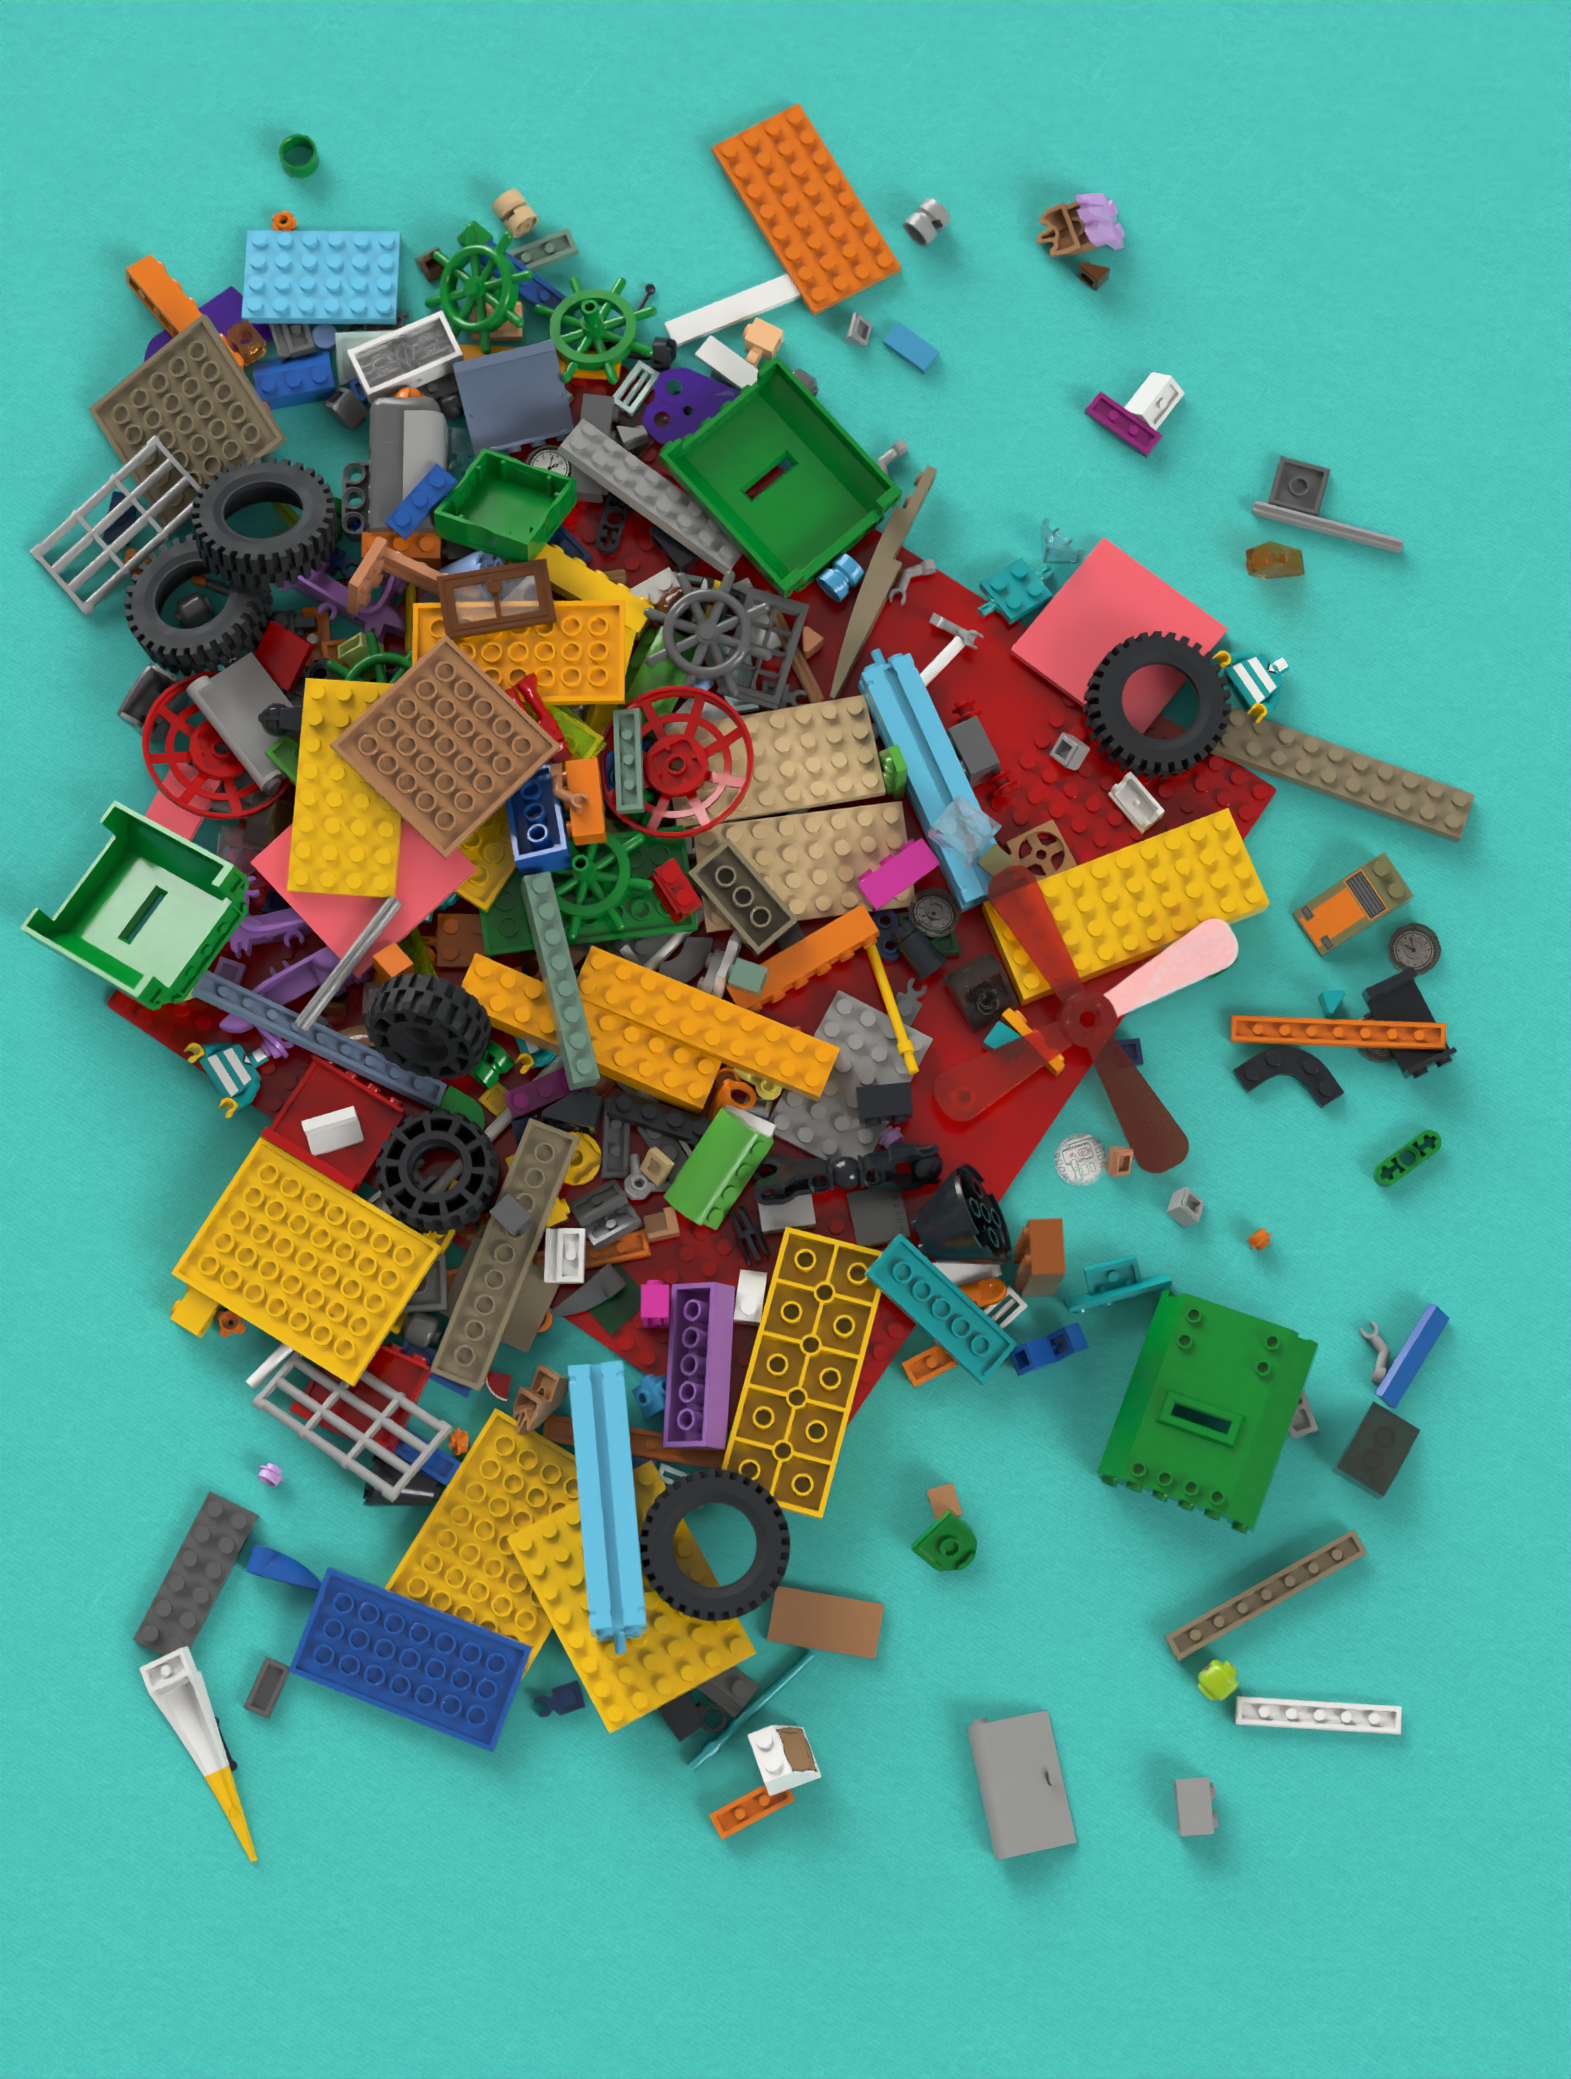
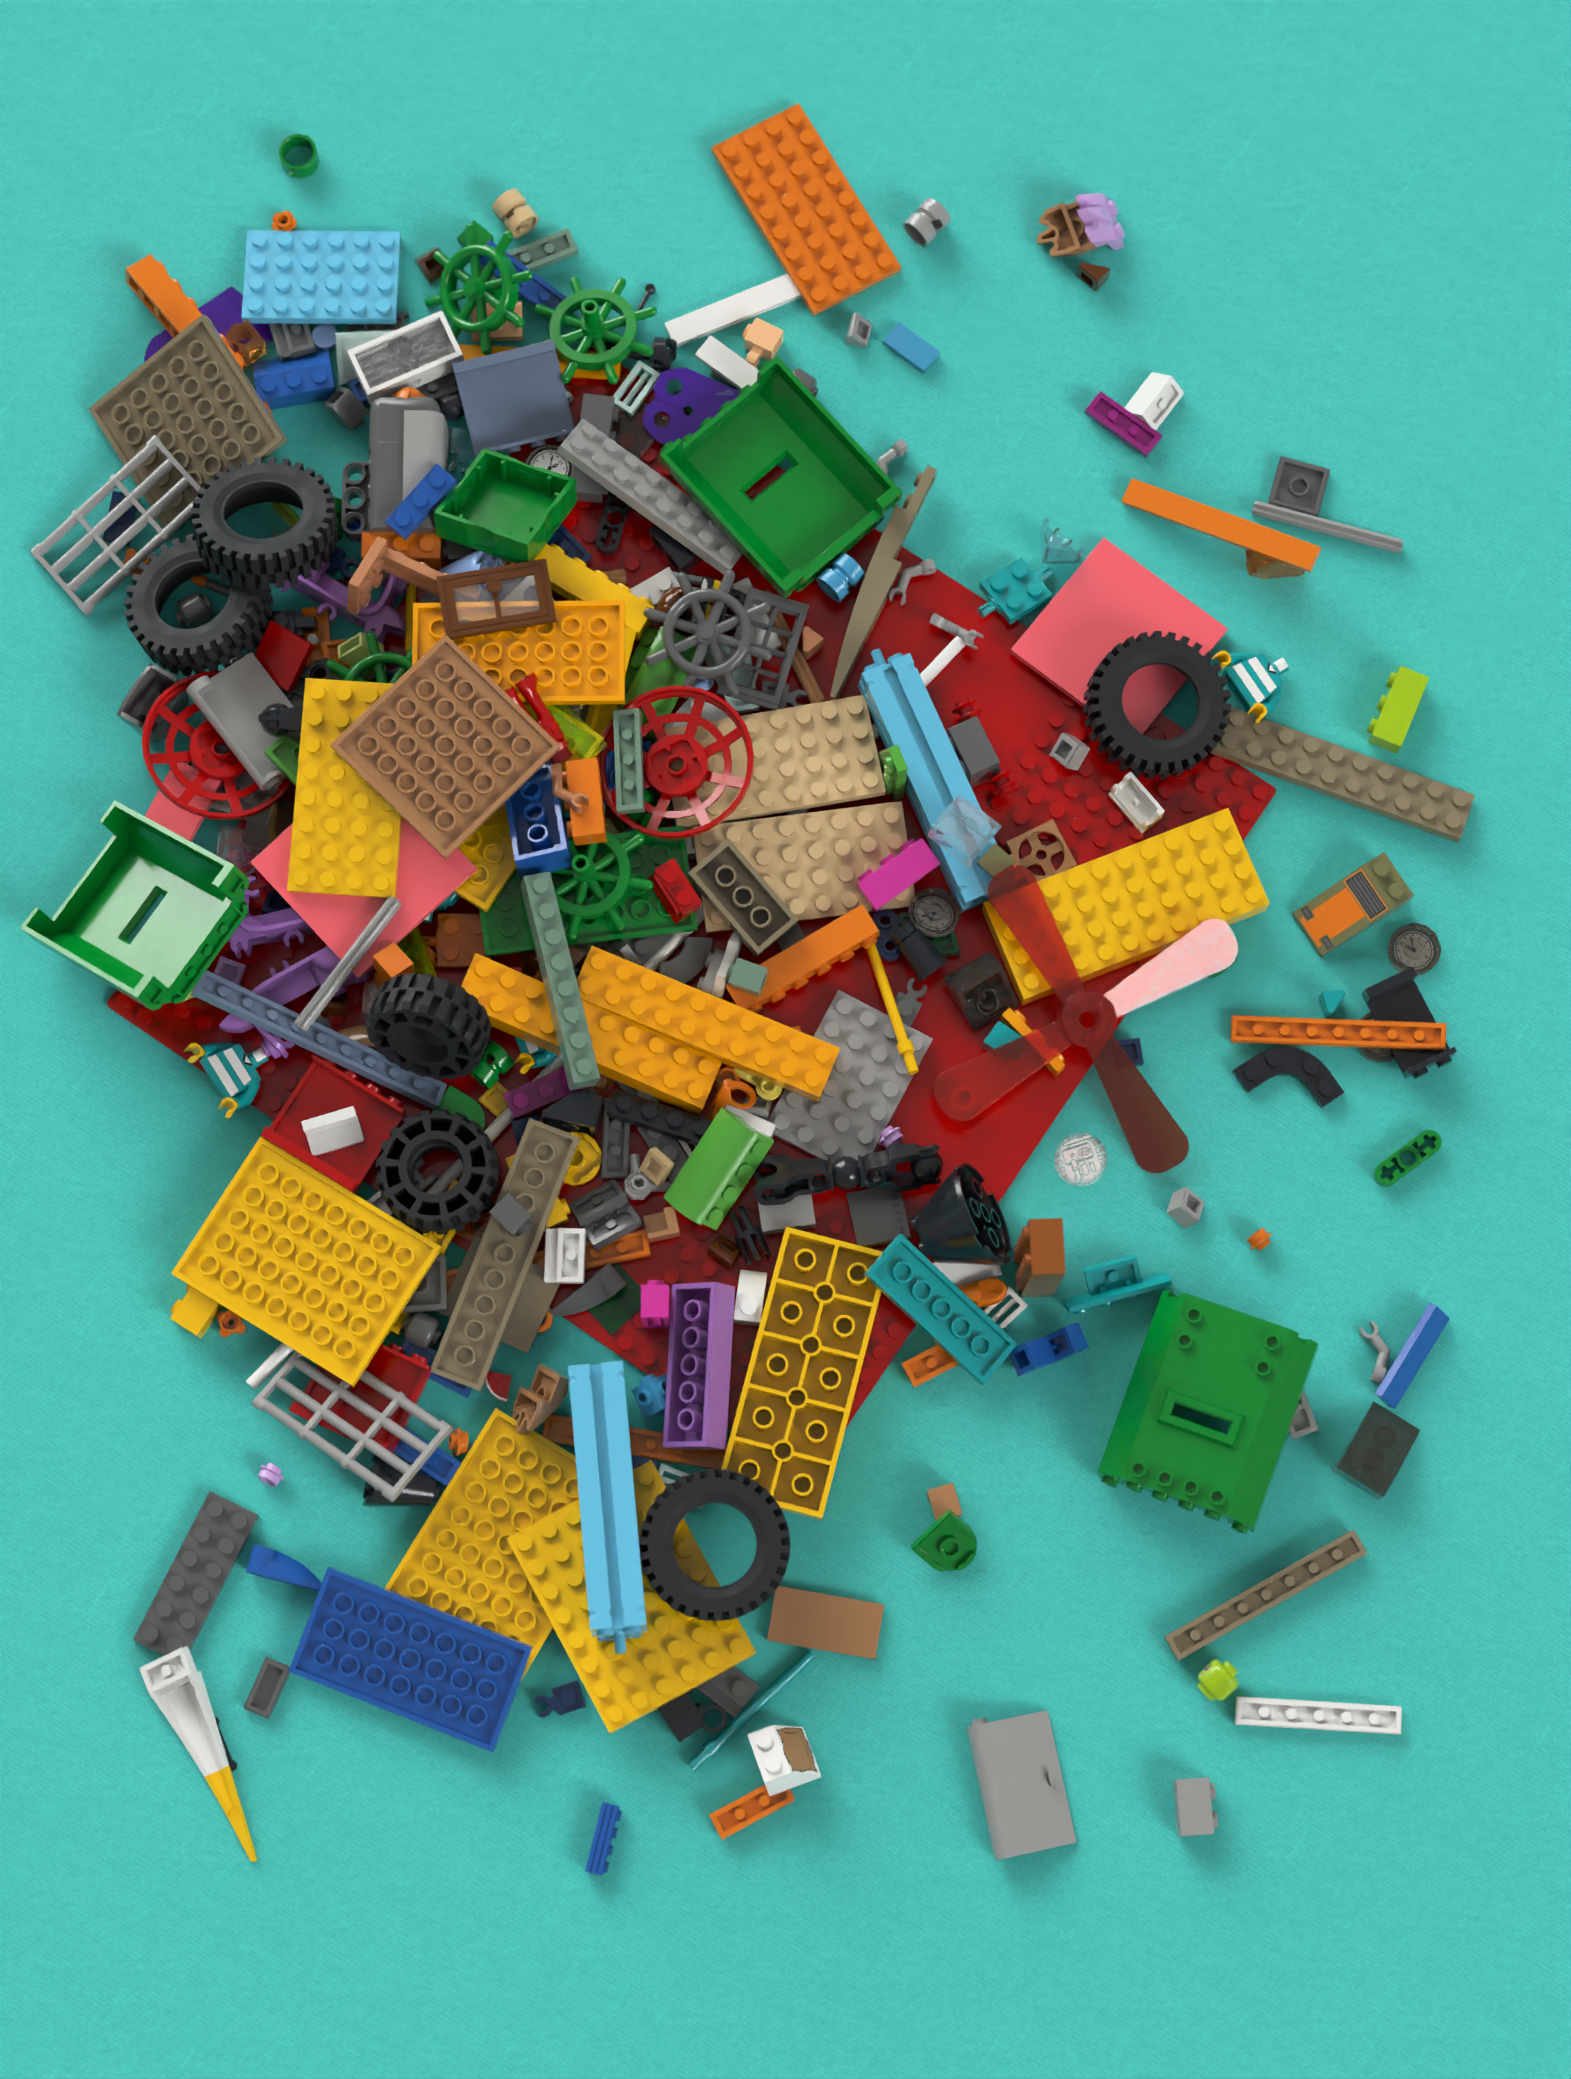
light grey slope [617,425,649,451] -> none
black brick [855,1082,913,1127] -> none
nougat slope [1106,1145,1134,1177] -> none
none -> blue piece [585,1802,622,1876]
none -> reddish brown slope [707,1235,741,1270]
none -> orange tile [1121,478,1321,573]
none -> lime brick [1367,666,1430,754]

